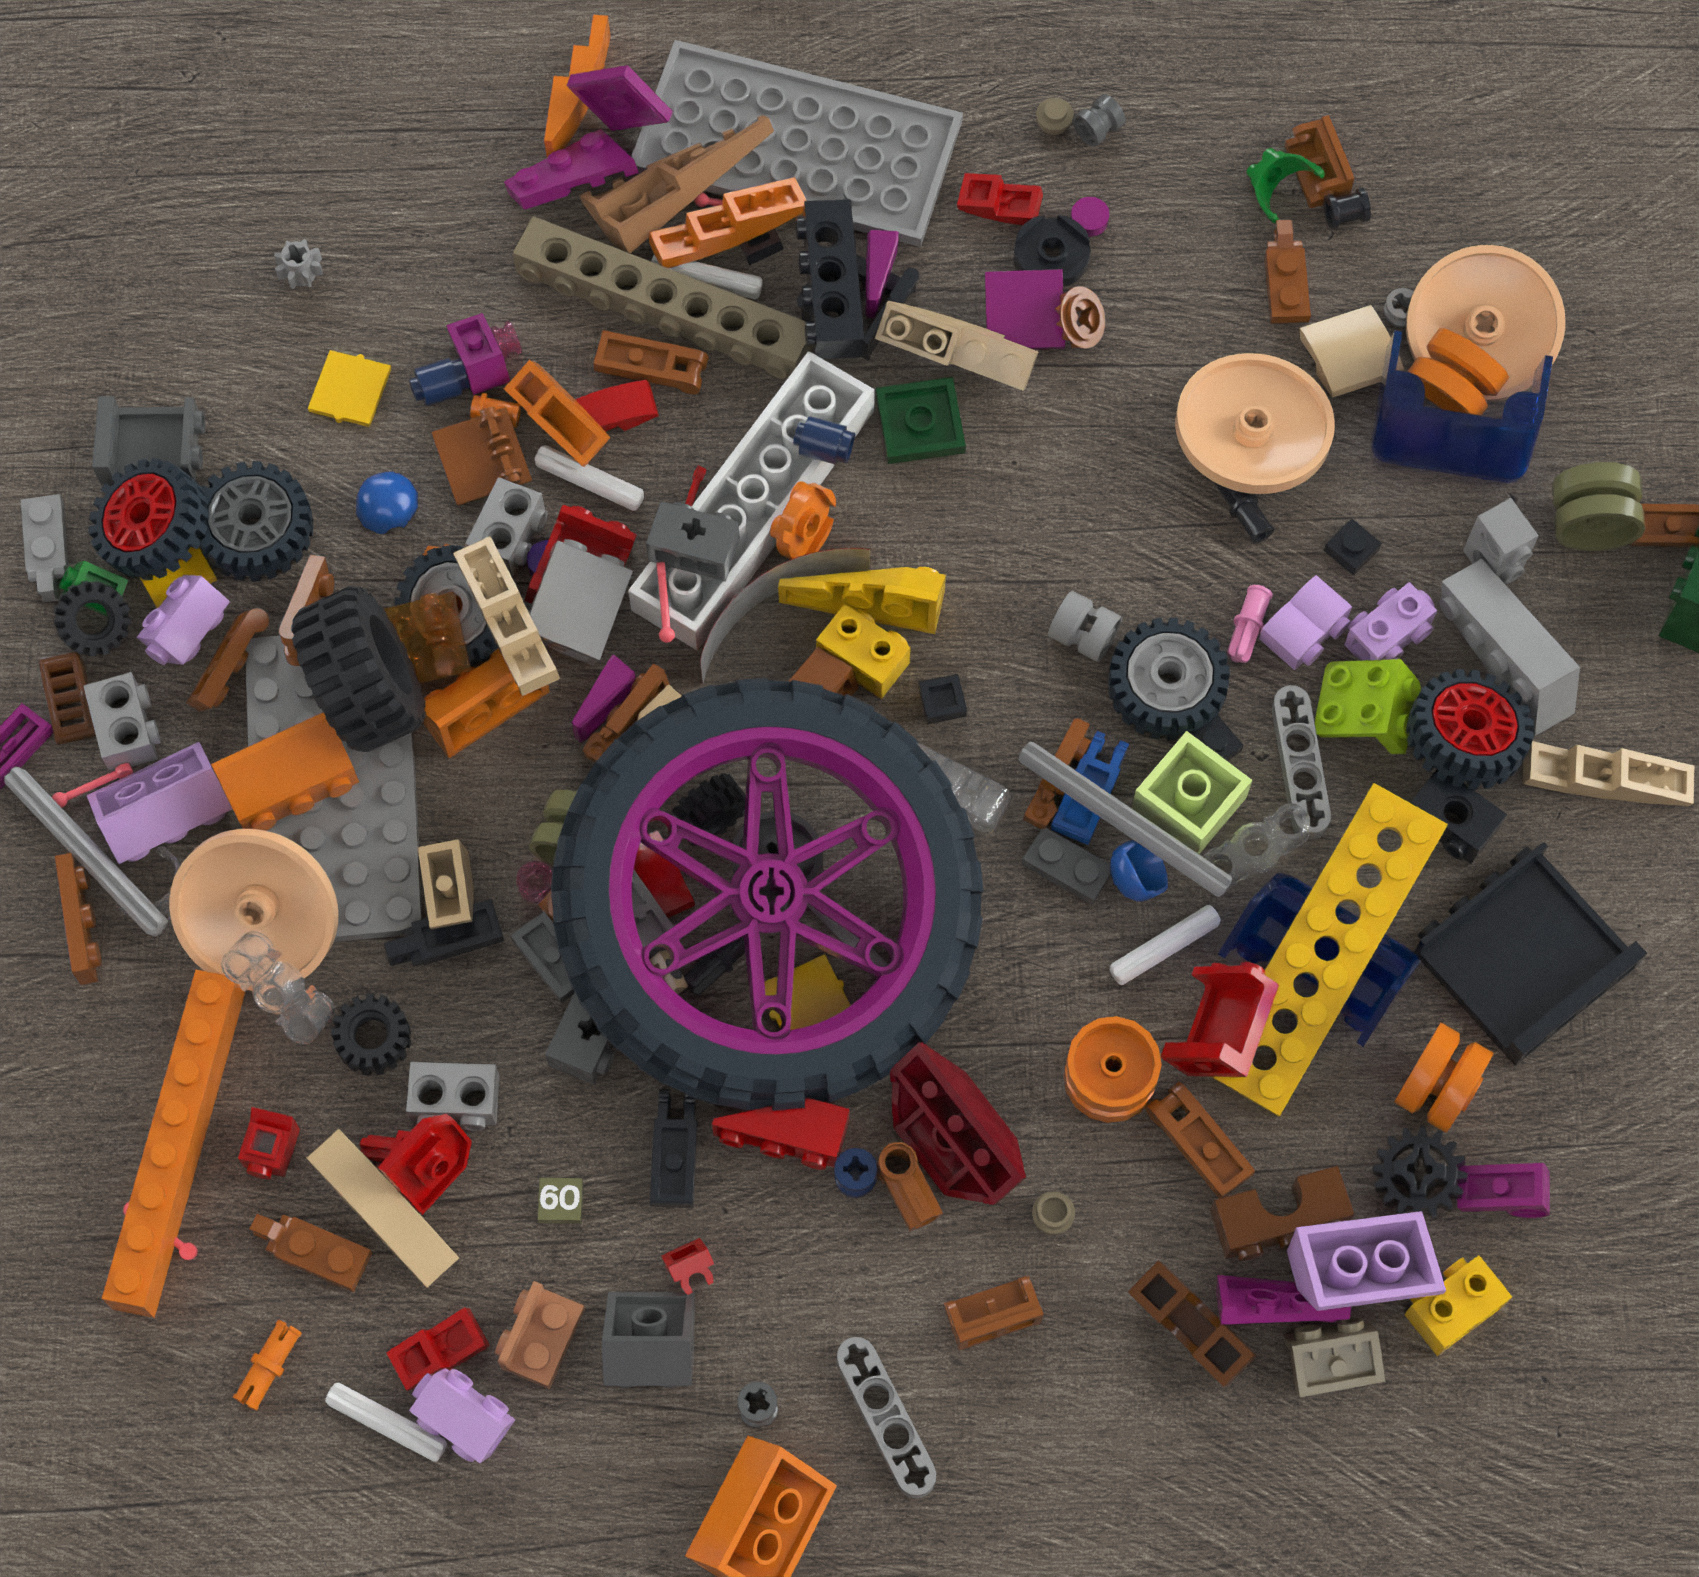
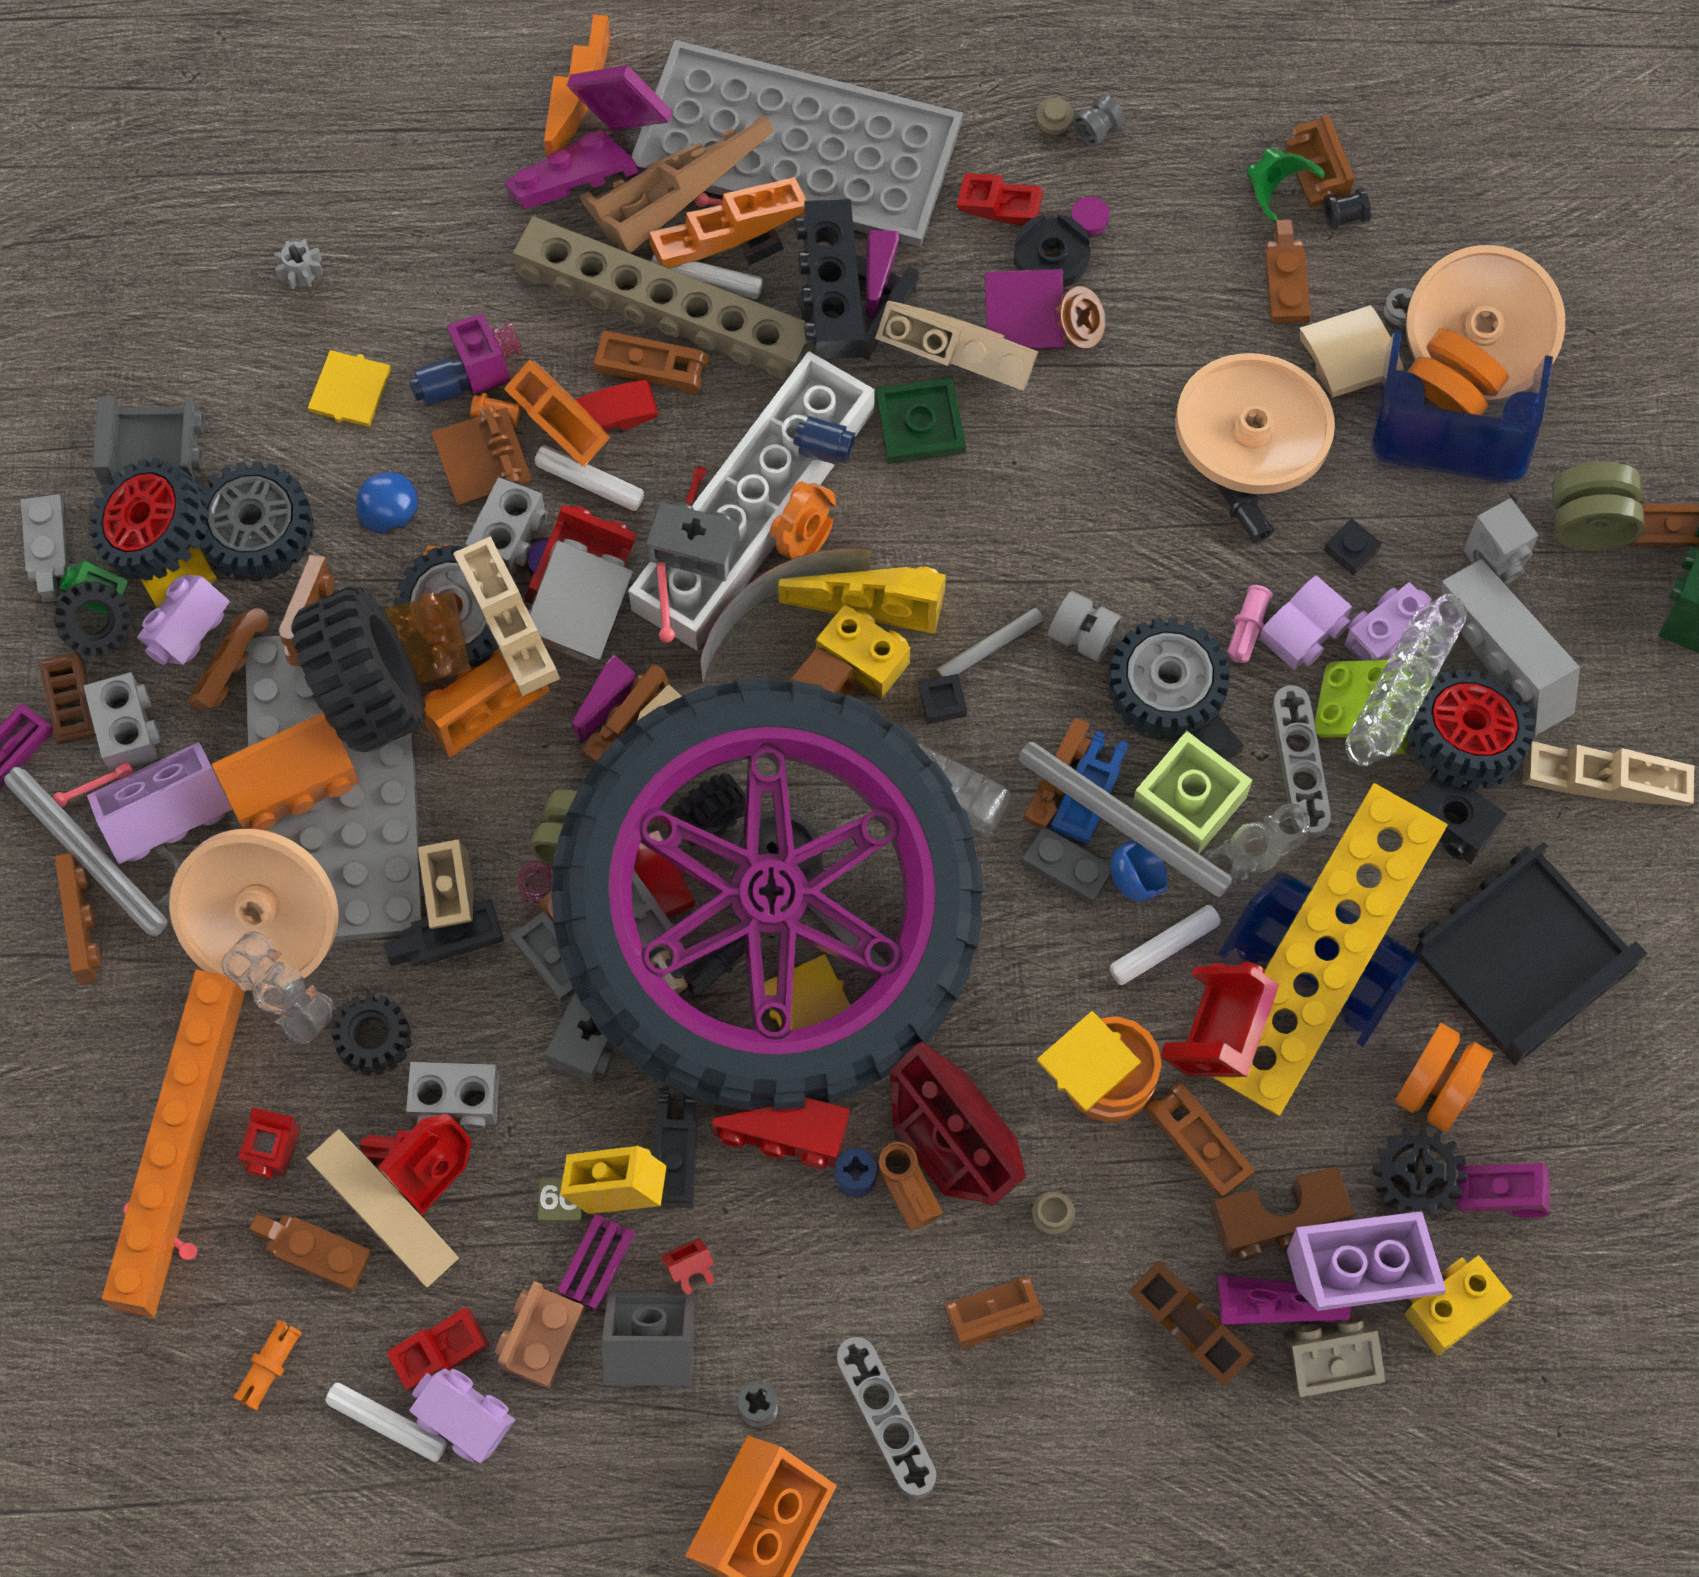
none -> magenta tile [557,1213,635,1312]
none -> yellow brick [560,1146,666,1214]
none -> light grey bar [935,608,1043,678]
none -> yellow piece [1037,1011,1141,1112]
none -> clear beam [1345,594,1467,766]

